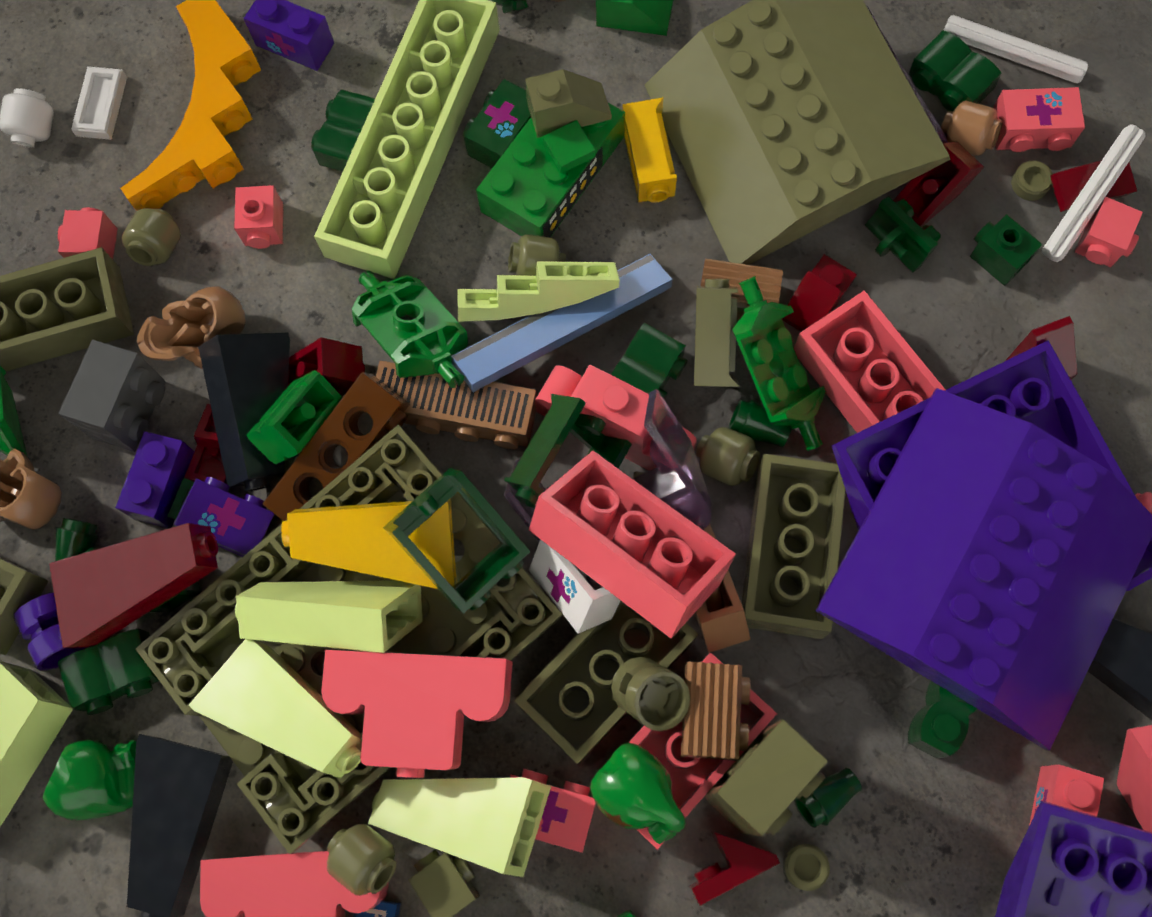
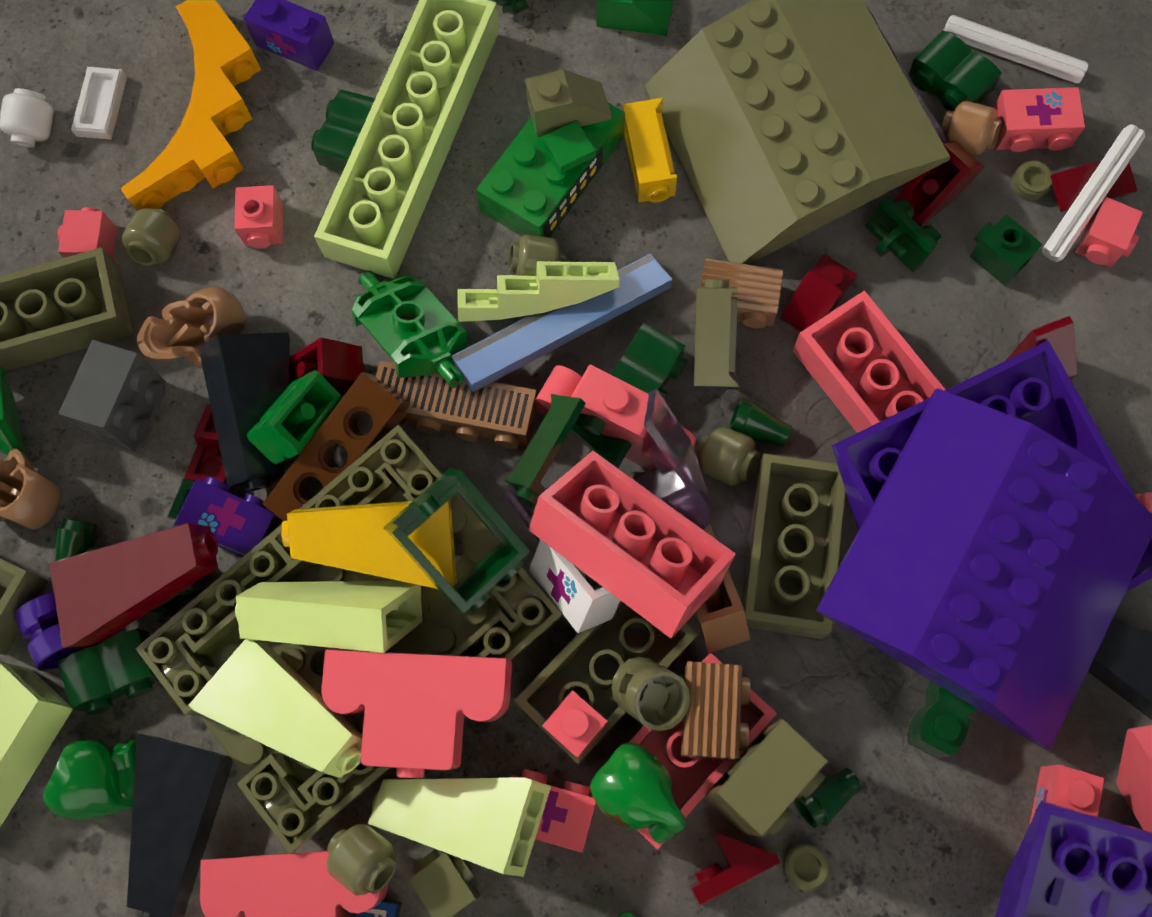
dark purple brick [115,431,195,529] -> none
dark green brick [463,79,531,168] -> none
green plate [732,276,826,450] -> none
none -> coral brick [542,690,608,760]

